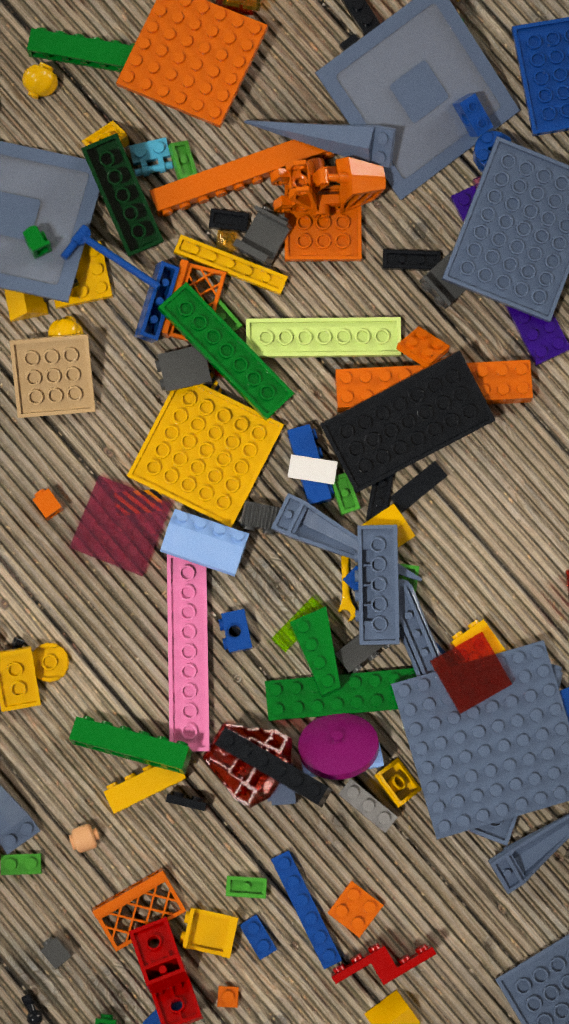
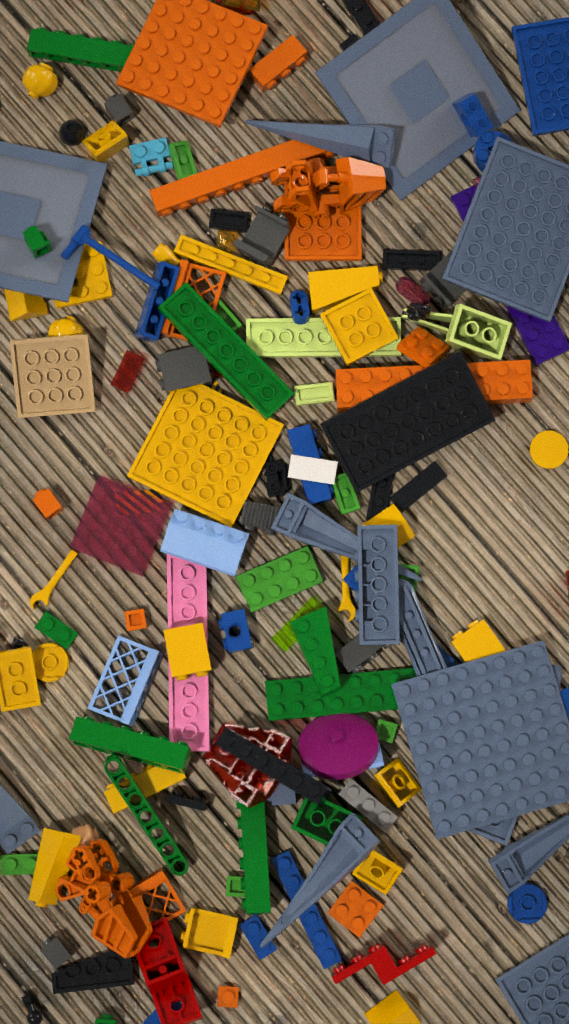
dark green brick [81,133,164,257] -> none
clear red plate [430,632,512,714] -> none
none -> yellow slope [28,828,81,908]
none -> yellow piece [30,549,78,609]
none -> green plate [34,611,78,650]
none -> black wing [51,950,135,994]
none -> orange piece [55,838,153,959]
none -> black brick [59,120,86,146]
none -> light blue fence [87,635,163,727]
none -> dark grey brick [104,93,134,127]
none -> green beam [104,755,188,876]
none -> clear red plate [111,350,145,394]
none -> orange plate [124,608,147,632]
none -> yellow cone [152,243,181,266]
none -> yellow panel [164,623,212,681]
none -> bright green plate [236,546,323,613]
none -> green brick [236,790,271,915]
none -> orange brick [249,35,307,93]
none -> sand blue plate [260,812,381,948]
none -> black piece [263,451,290,498]
none -> blue beam [290,290,310,325]
none -> green brick [291,798,363,845]
none -> yellowish green tile [294,382,335,406]
none -> yellow slope [308,266,383,314]
none -> yellow plate [320,288,399,366]
none -> yellow slope [352,850,403,895]
none -> bright green plate [375,719,398,744]
none -> clear pink plate [395,277,430,306]
none -> yellowish green slope [401,303,512,361]
none -> blue tile [507,883,548,924]
none -> yellow tile [529,431,568,469]

